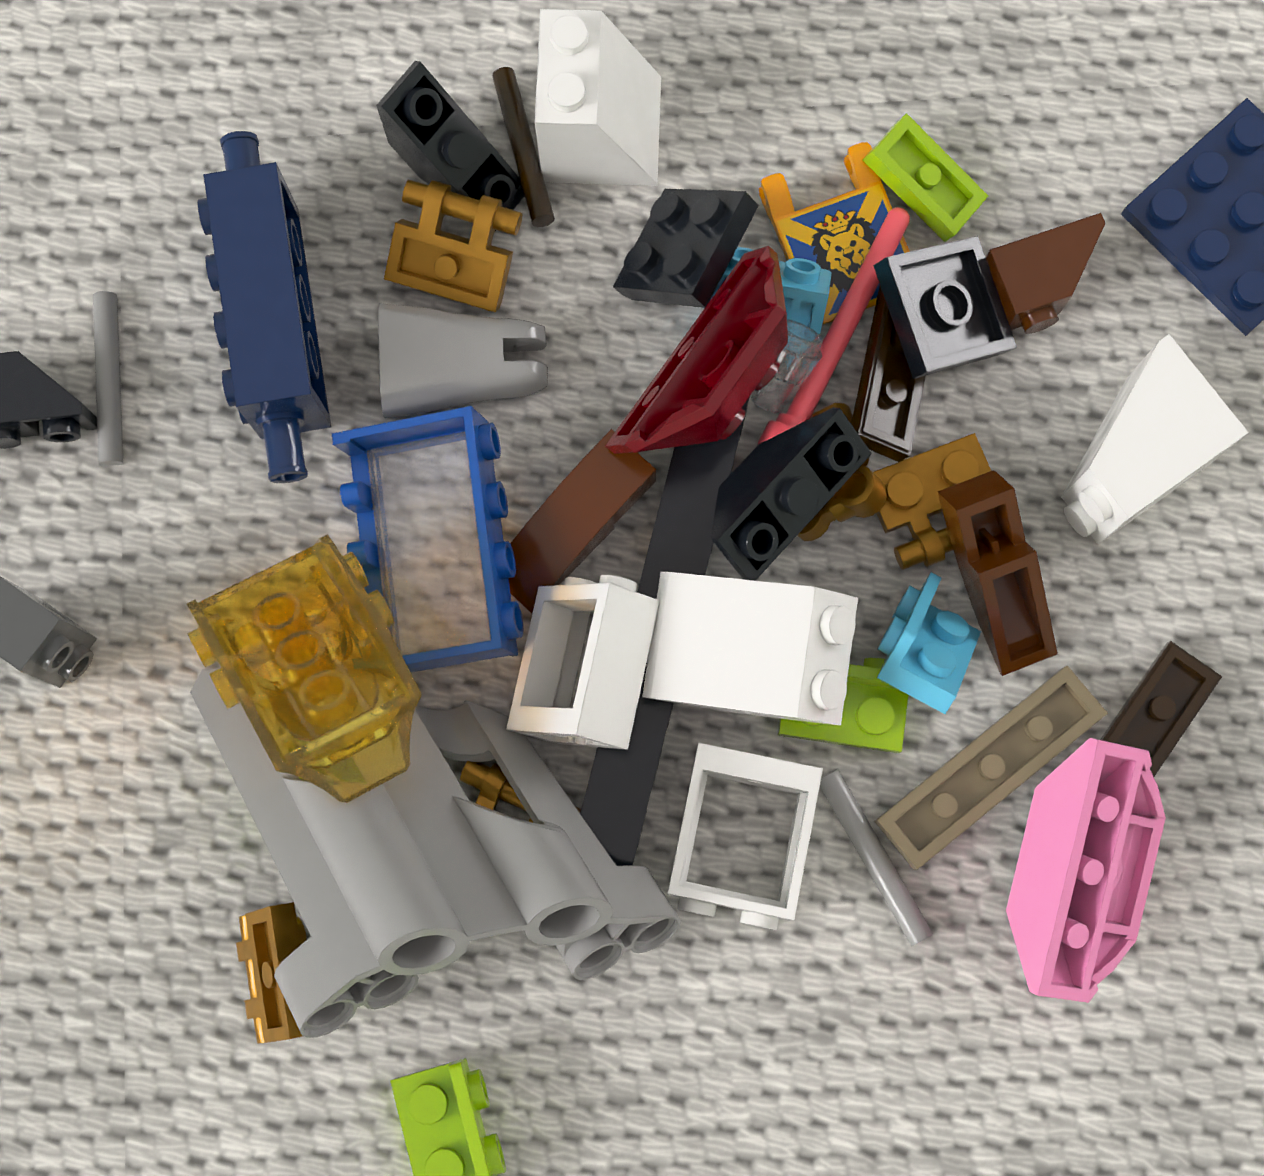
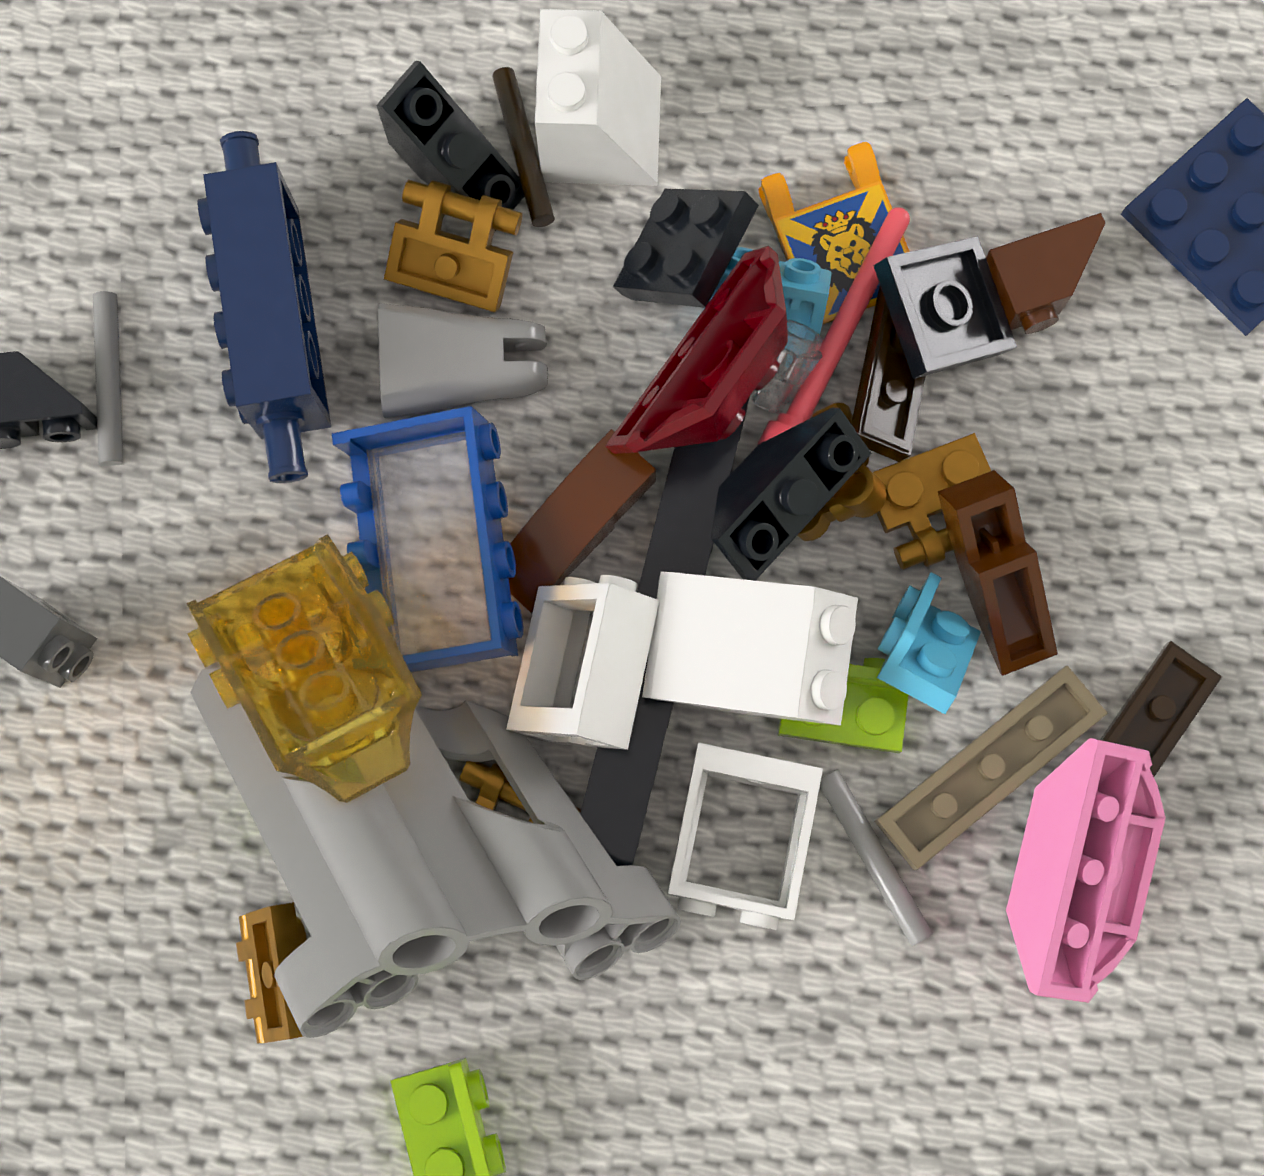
lime plate [863,113,988,242] -> none
white slope [1061,334,1249,544] -> none

